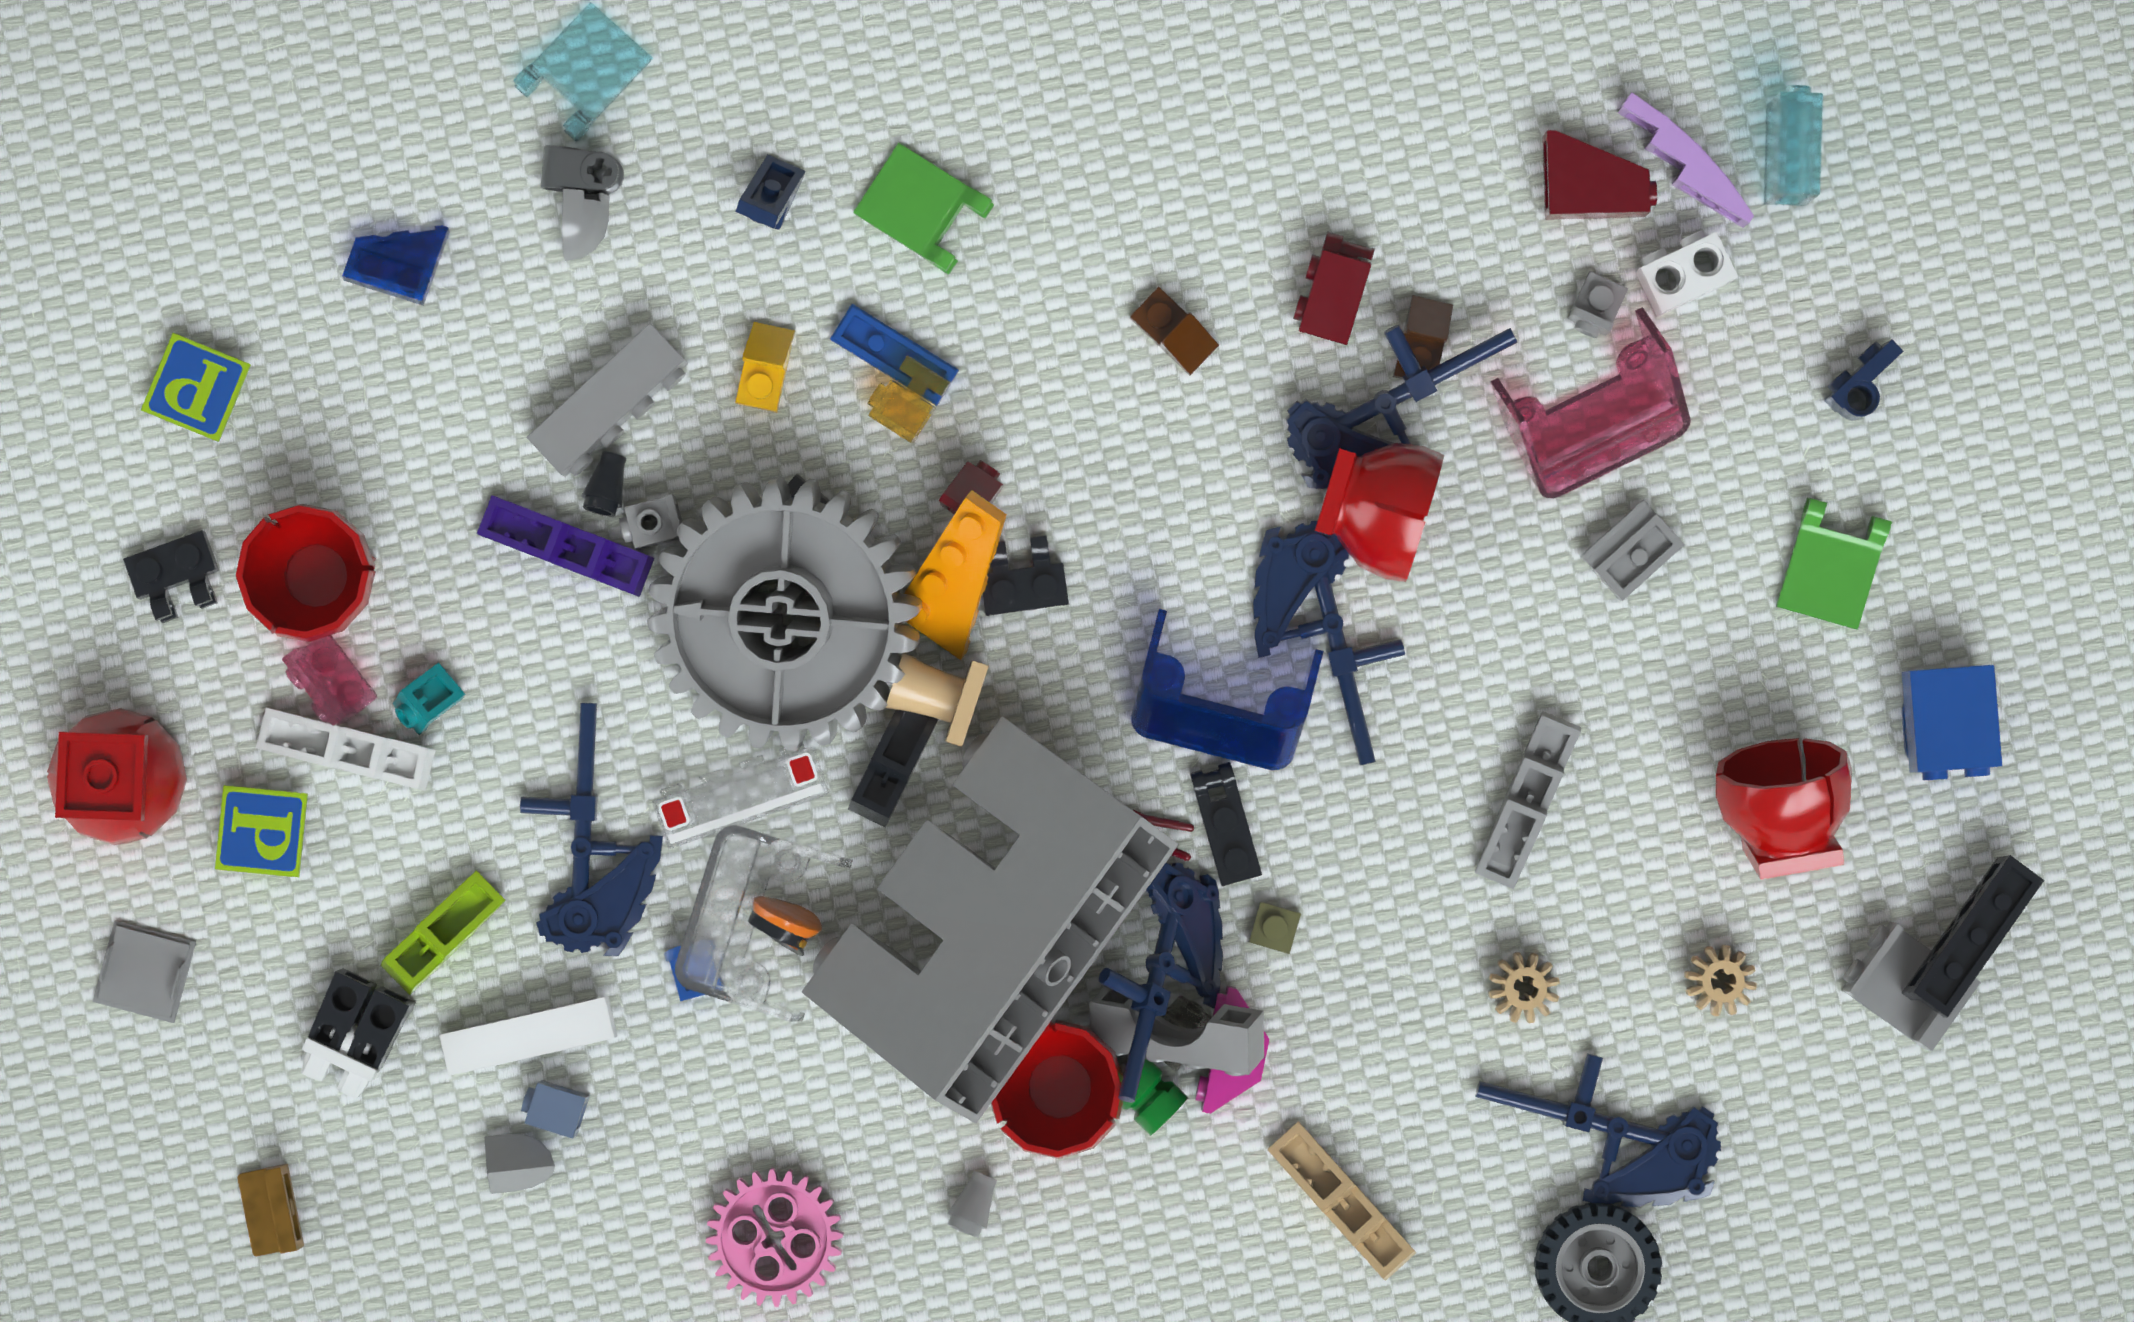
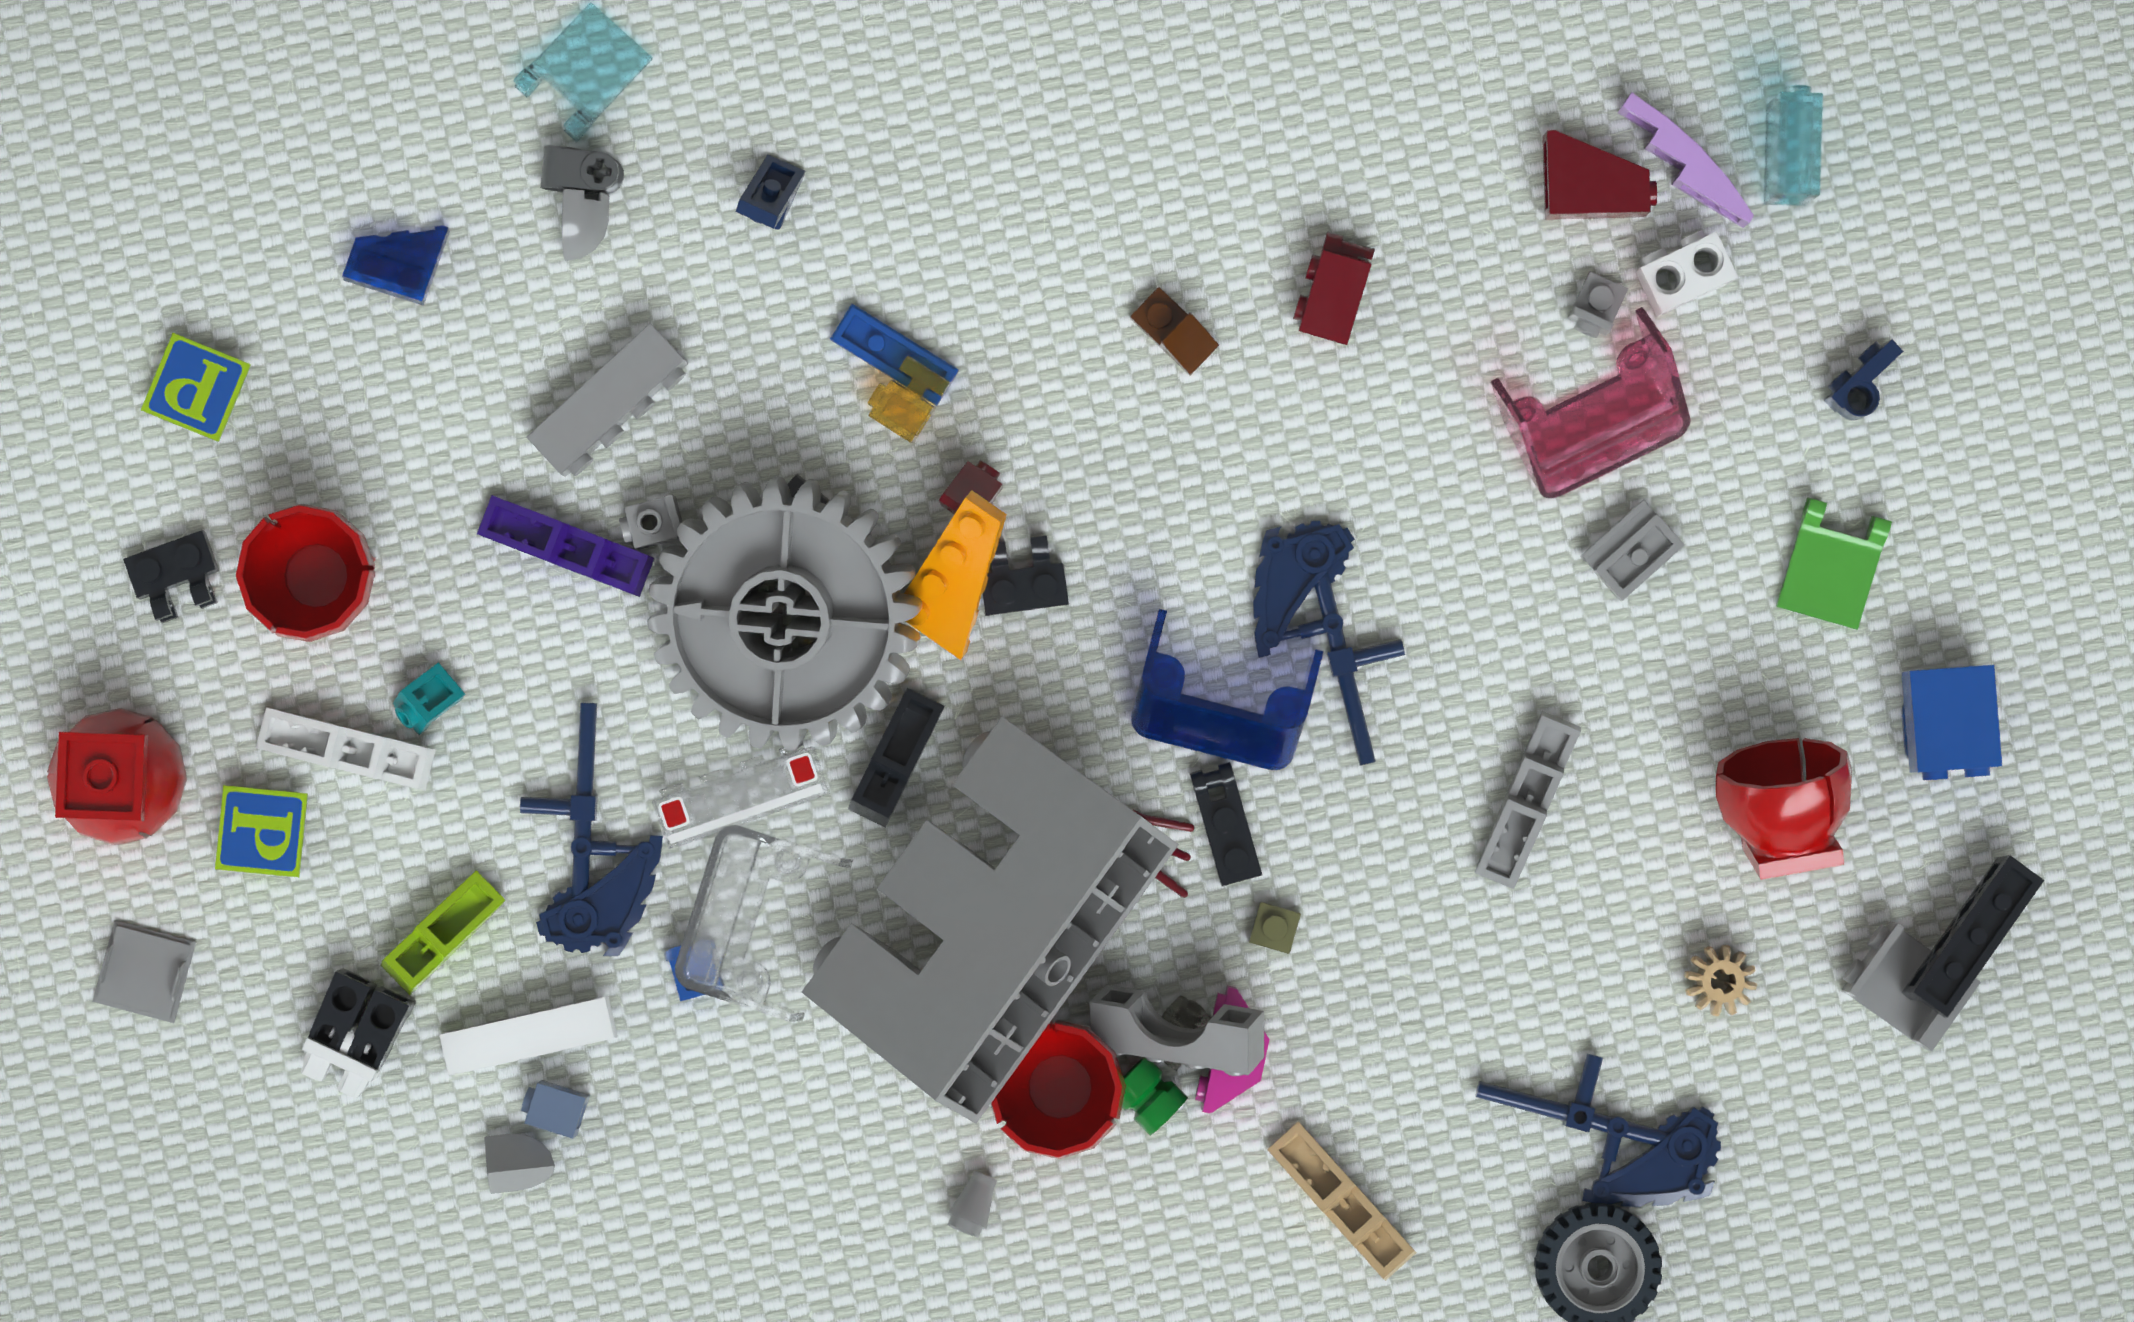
pearl gold panel [237,1164,304,1257] -> none
clear pink bracket [282,635,377,726] -> none
black cone [581,451,626,517] -> none
bright pink gear [706,1168,844,1307] -> none
yellow slope [735,322,795,413] -> none
orange piece [748,896,822,956] -> none
bright green flag [853,143,994,275] -> none
tan plant [885,653,989,747] -> none
dark blue bar [1098,863,1223,1103] -> none
dark blue bar [1285,325,1518,489] -> none
red plate [1315,443,1444,582] -> none
reddish brown slope [1393,295,1453,379] -> none
tan gear [1488,952,1560,1023] -> none

